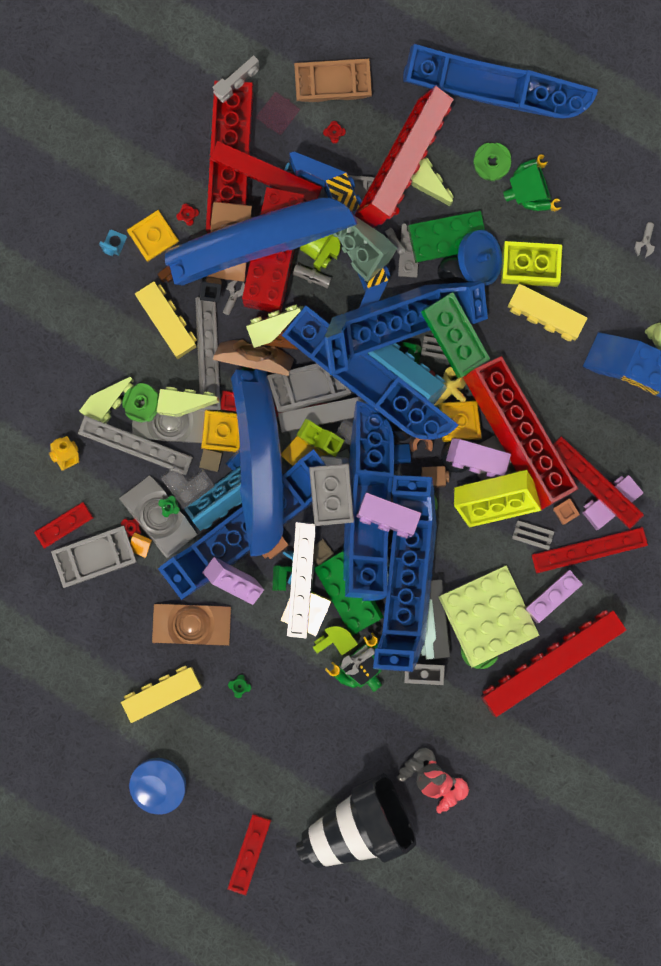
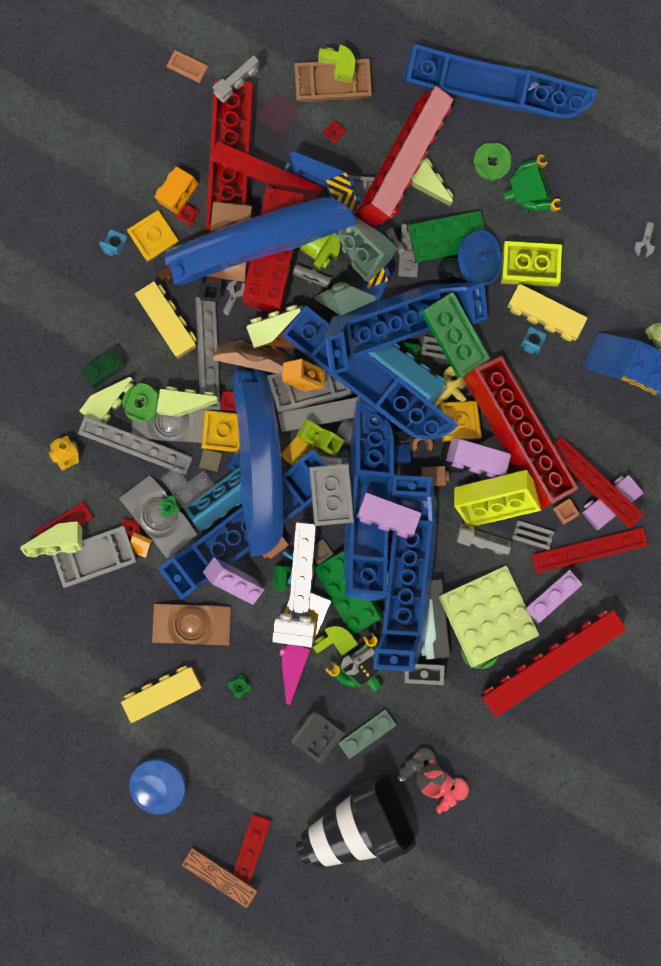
none -> yellowish green slope [21,522,82,557]
none -> dark green brick [81,349,125,389]
none -> light orange brick [154,167,199,215]
none -> nougat tile [167,50,208,83]
none -> nougat tile [182,848,258,908]
none -> white brick [273,614,316,647]
none -> dark pink slope [280,644,310,705]
none -> light orange brick [282,359,325,392]
none -> dark grey bracket [291,712,345,764]
none -> sand green wedge [314,282,376,316]
none -> lime brick [318,45,355,83]
none -> sand green plate [338,710,396,759]
none -> light grey plate [457,523,511,555]
none -> dark azure bracket [520,327,546,354]

